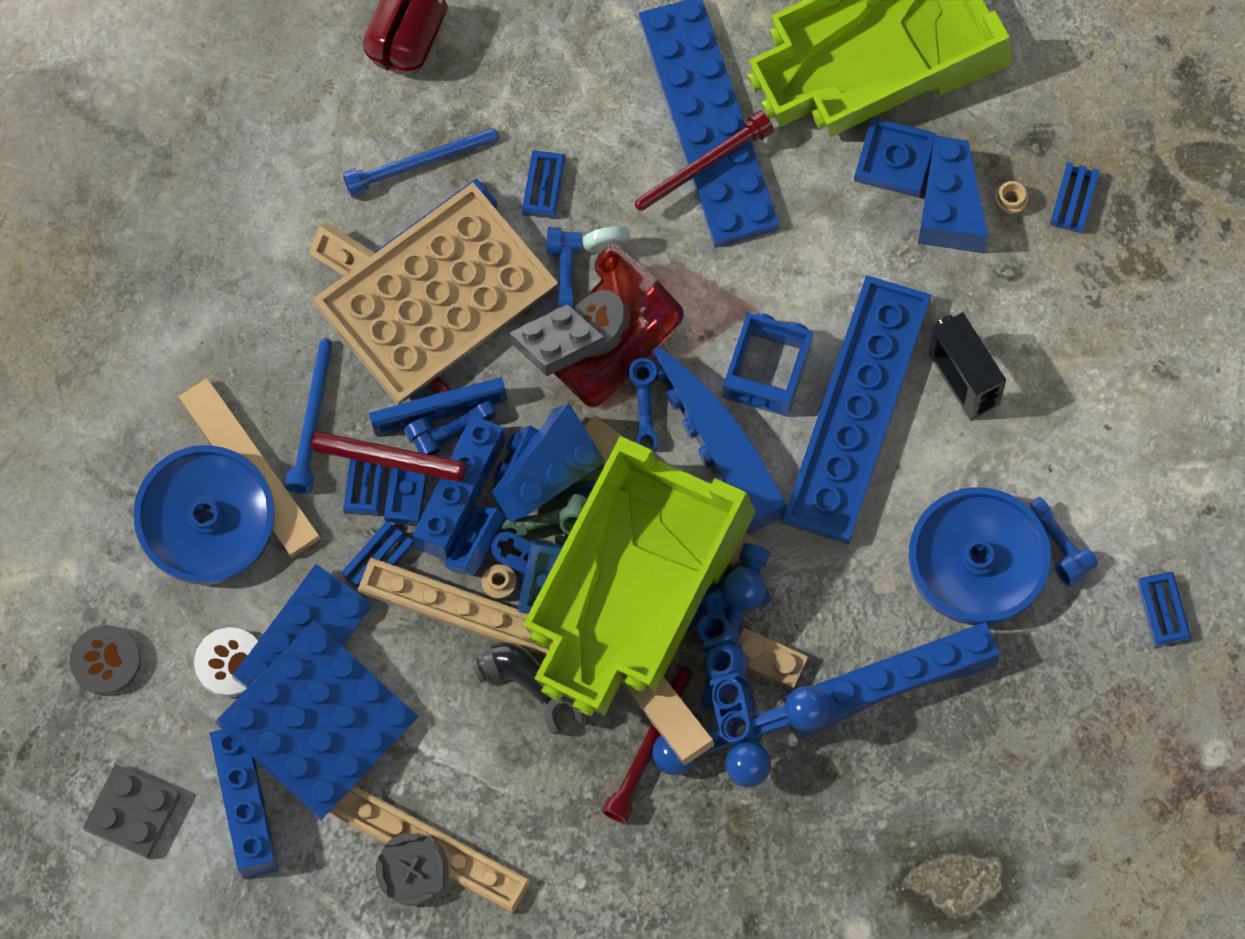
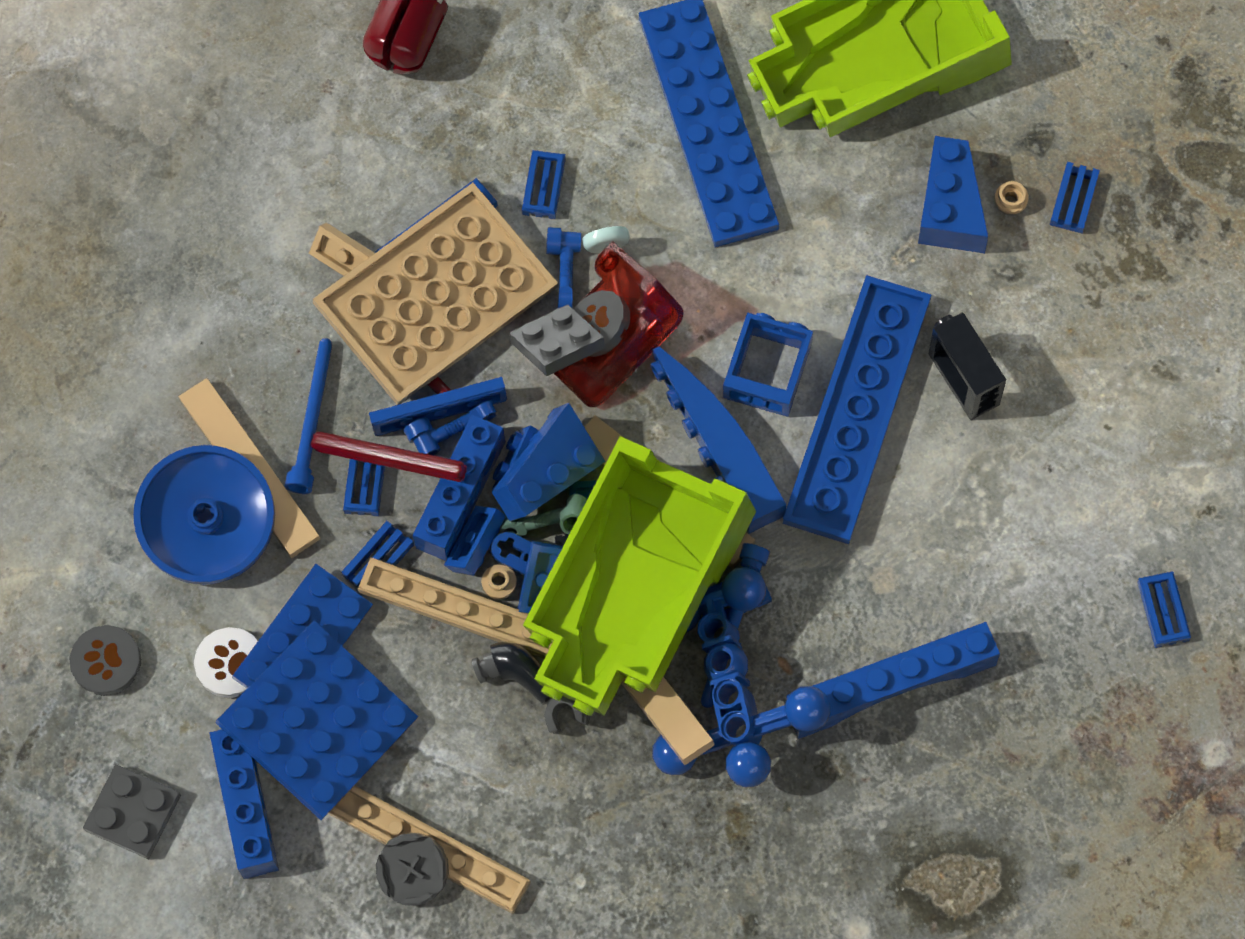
blue piece [342,128,499,198] -> none
blue plate [384,468,427,525] -> none
dark red piece [601,667,692,824] -> none
blue brick [629,358,658,452] -> none
dark red piece [634,110,774,211] -> none
tan plate [729,628,808,691] -> none
blue plate [854,117,936,197] -> none
blue dish [908,487,1051,625] -> none
blue brick [1029,497,1098,587] -> none

